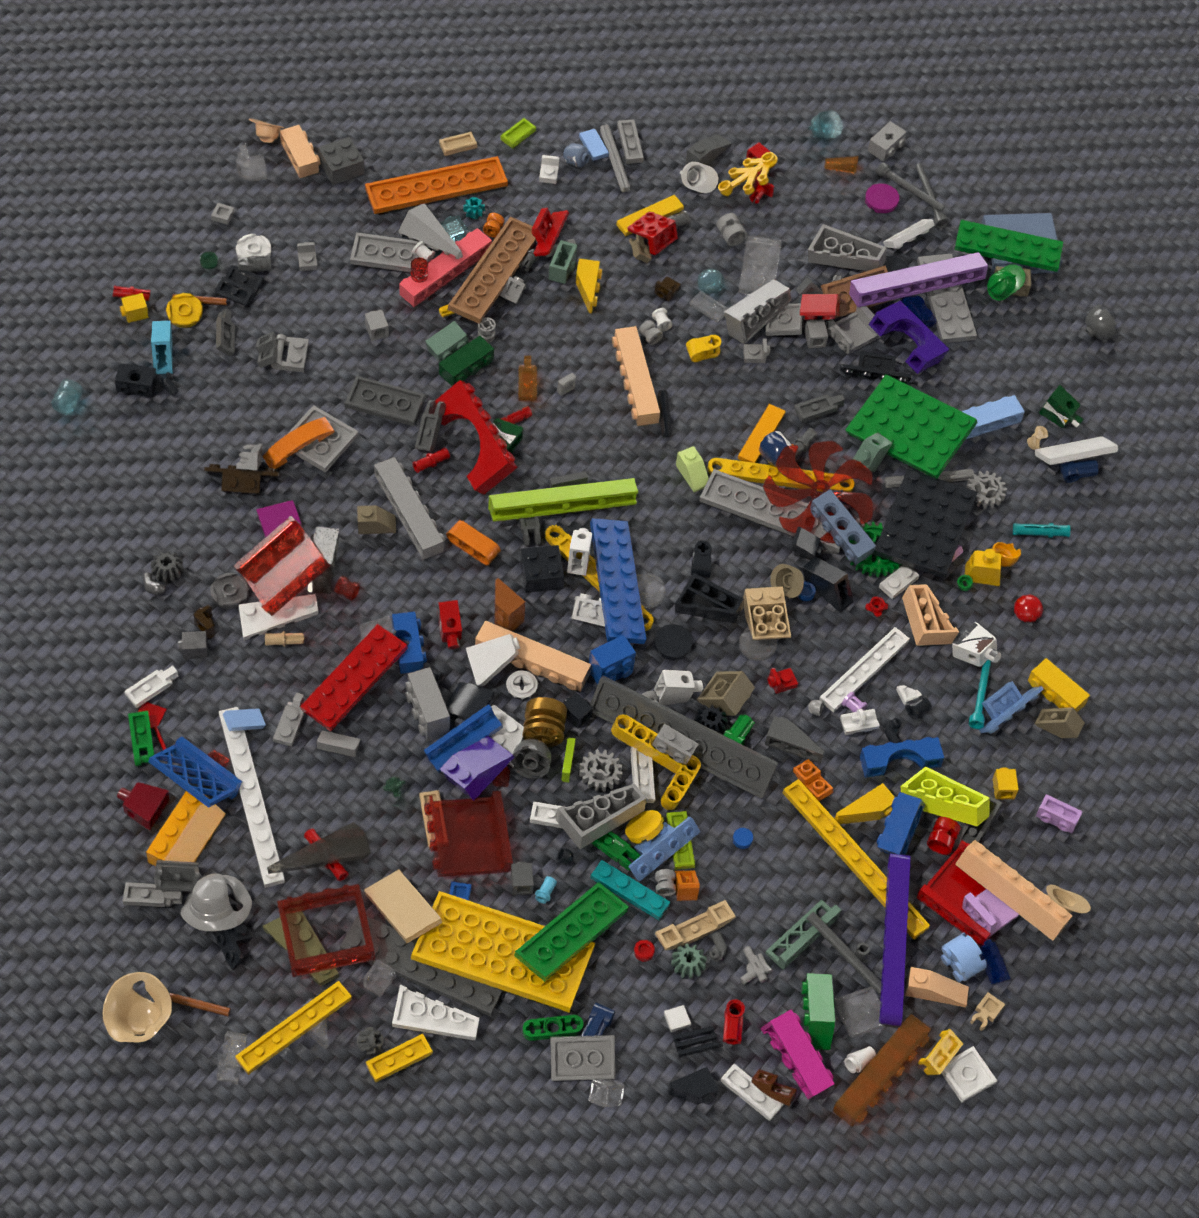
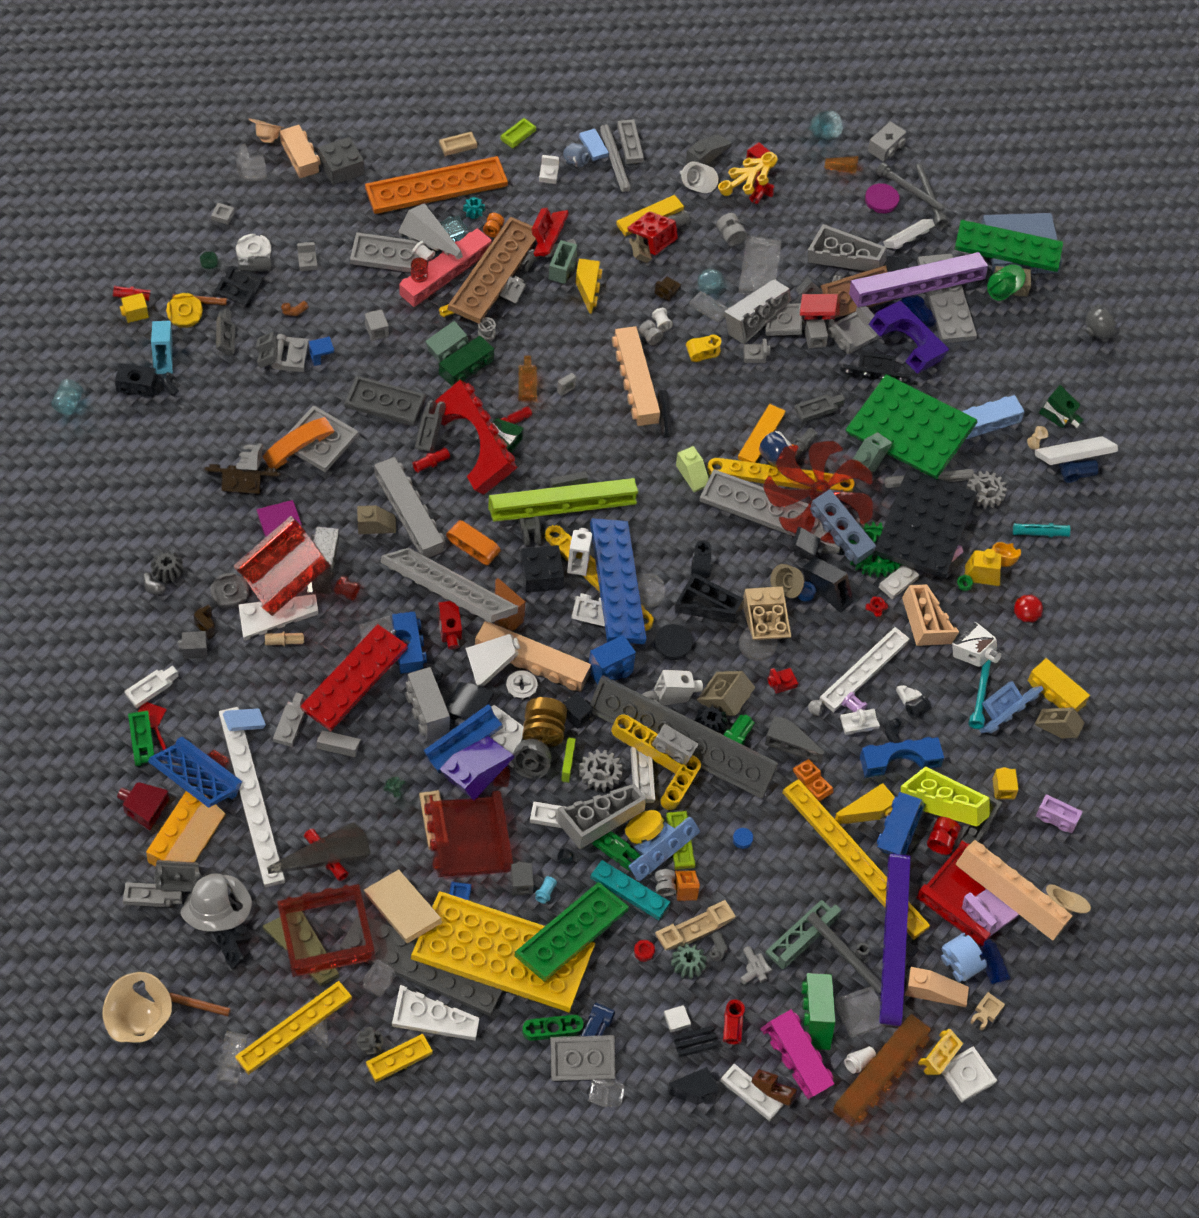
none -> dark orange arm [281,301,309,316]
none -> blue panel [309,336,334,366]
none -> light grey plate [381,548,518,622]

